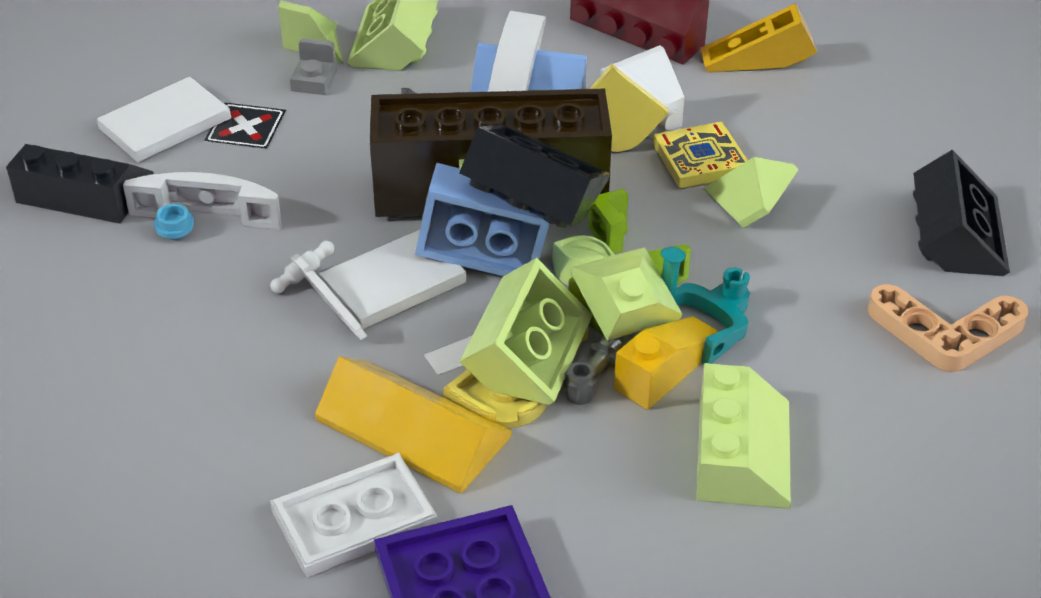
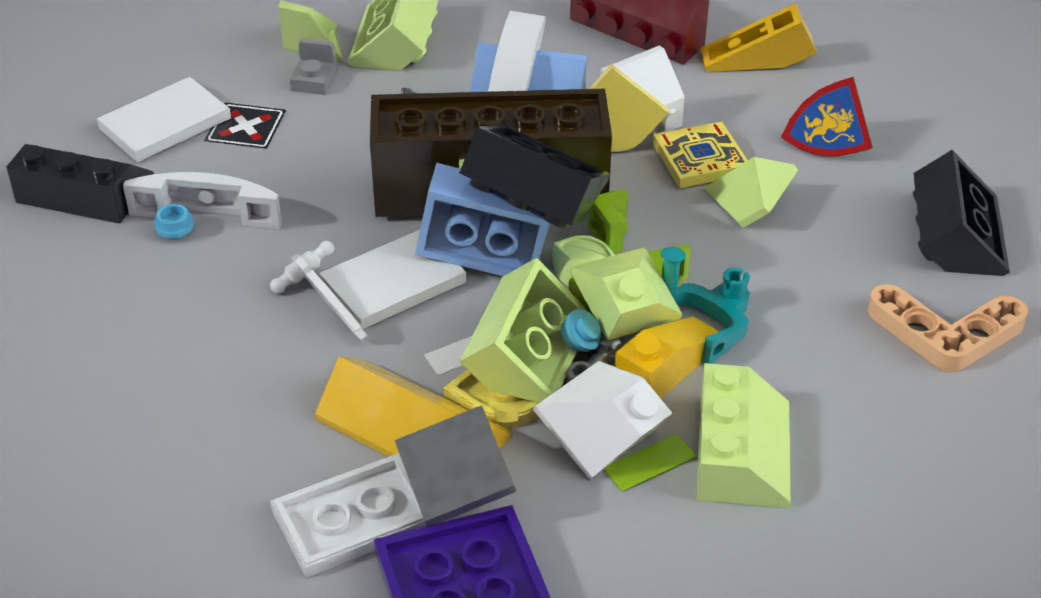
none -> flat silver tile [395,405,517,526]
none -> white slope [533,361,672,480]
none -> medium azure plate [561,309,601,352]
none -> lime sticker [604,433,697,492]
none -> shield [781,77,873,157]

